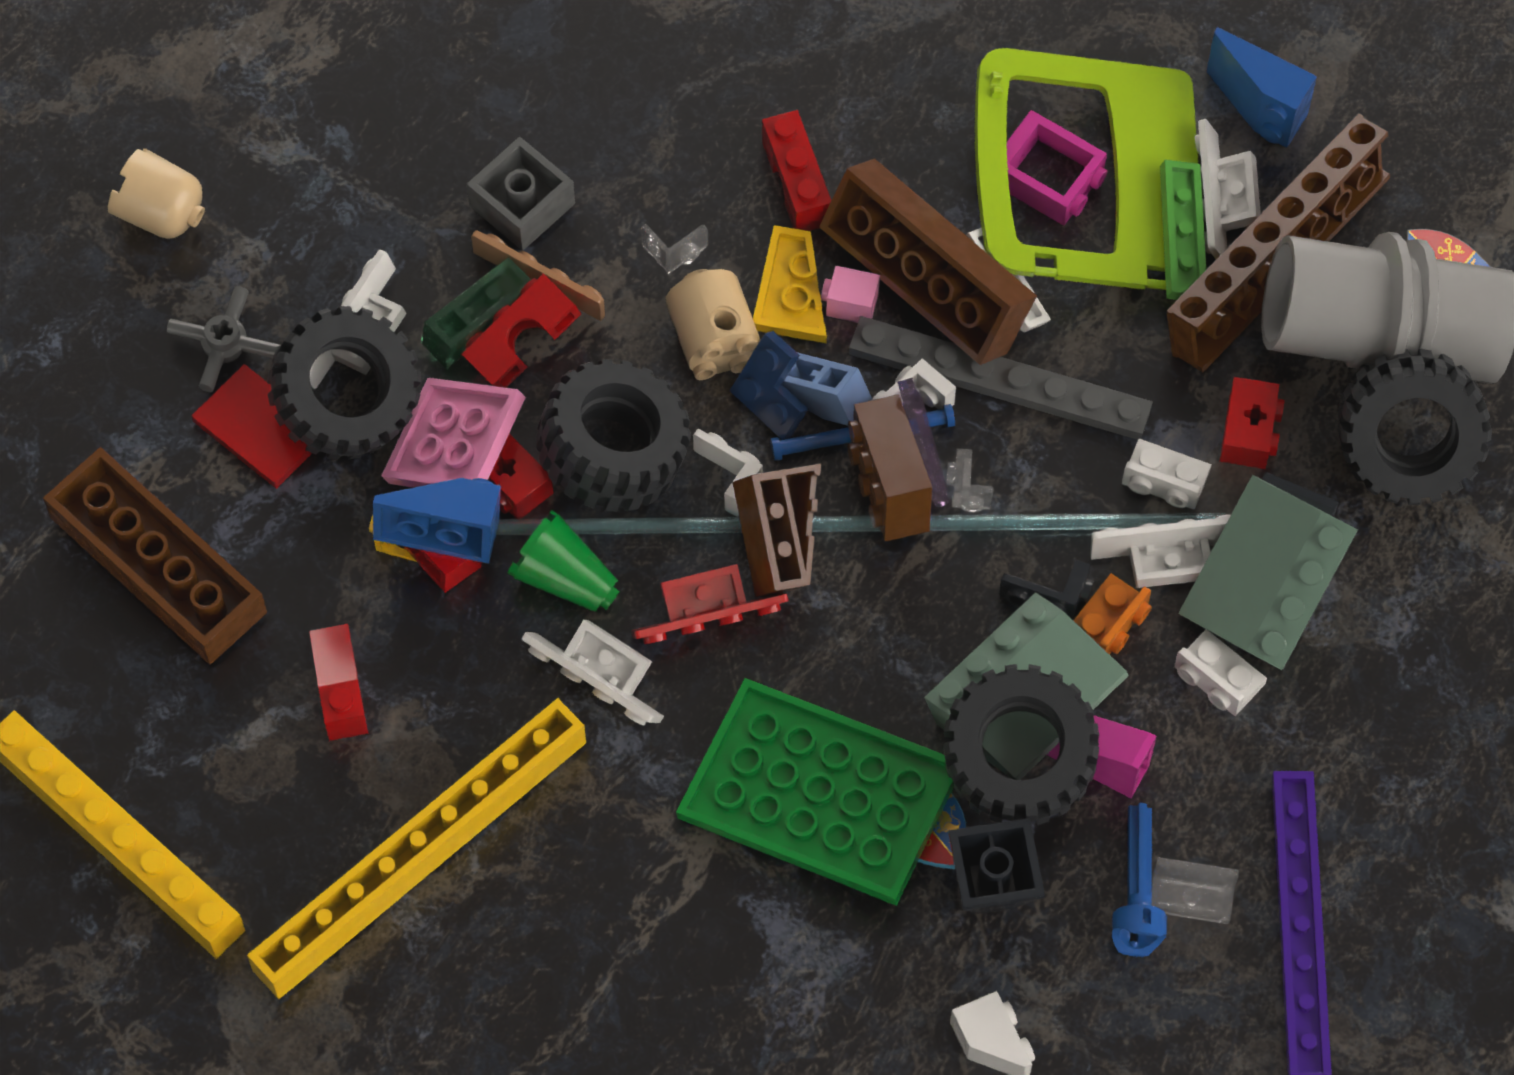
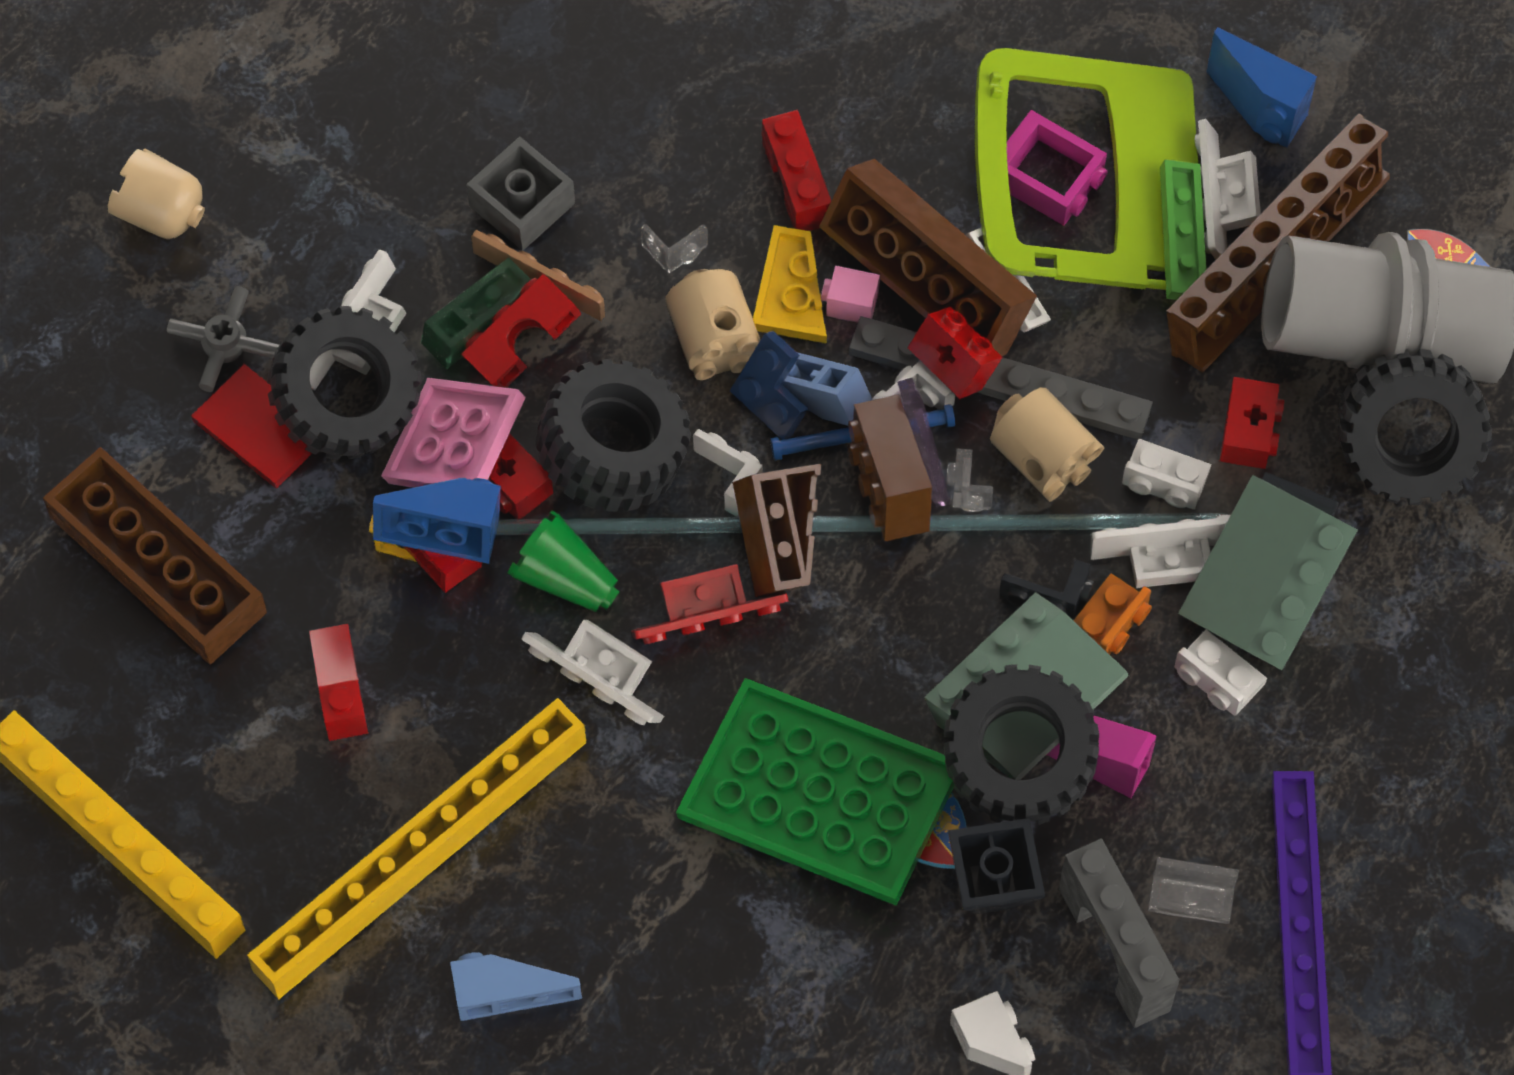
blue piece [1112,803,1167,957] -> none
none -> medium blue slope [450,953,582,1021]
none -> red brick [907,307,1003,399]
none -> tan cylinder [990,388,1104,502]
none -> dark grey arch [1058,838,1179,1028]

